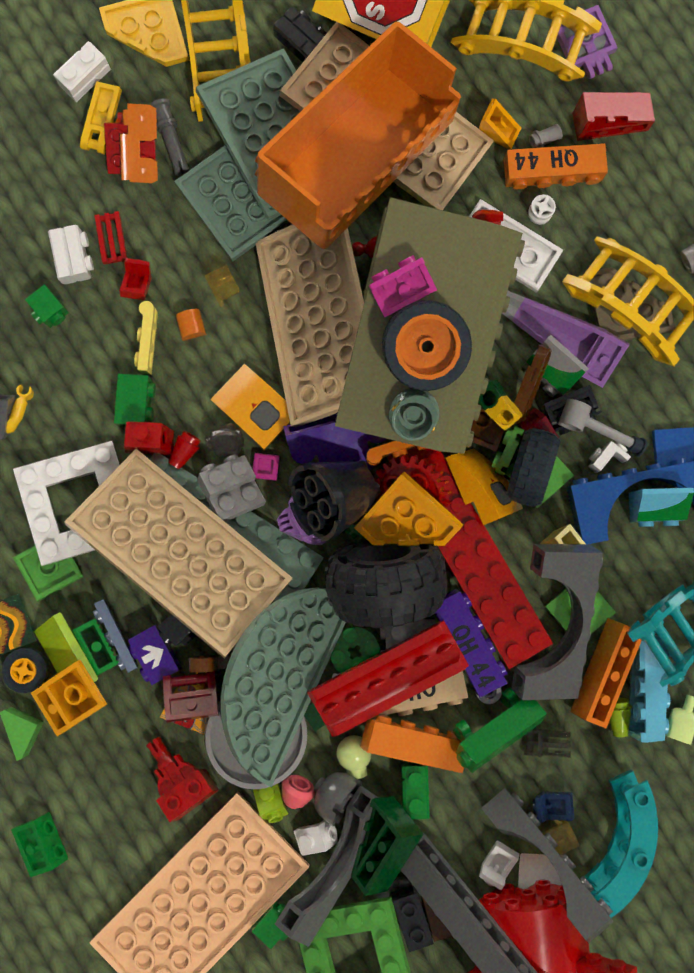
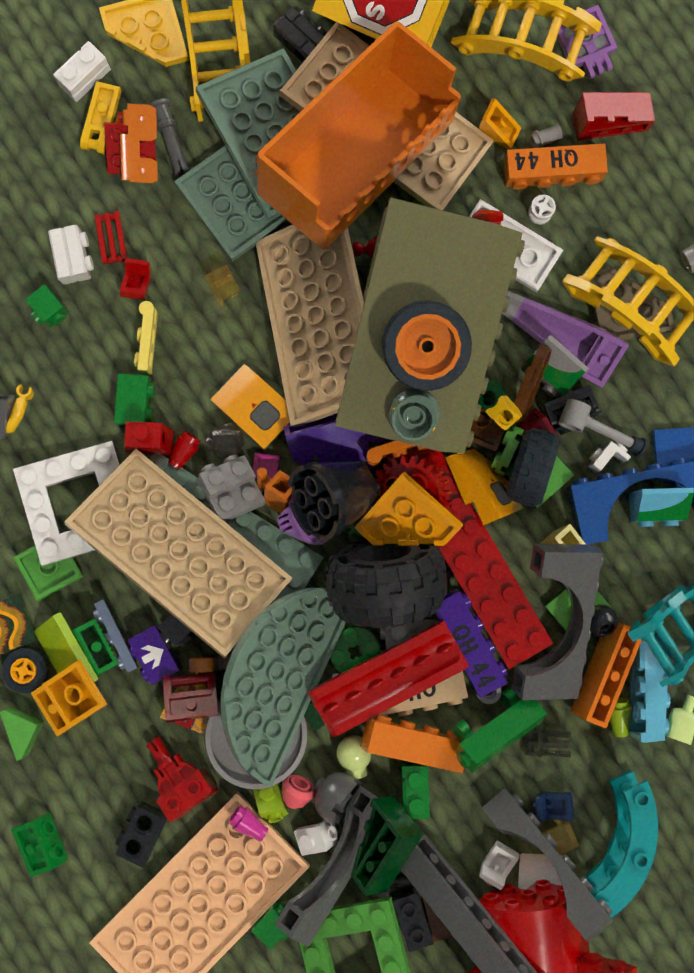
orange brick [176,309,207,341] -> none
dark pink bracket [368,255,437,318] -> none
none -> black brick [115,801,167,868]
none -> dark pink cone [228,805,268,842]
none -> orange brick [257,468,292,513]
none -> black piece [590,604,618,637]

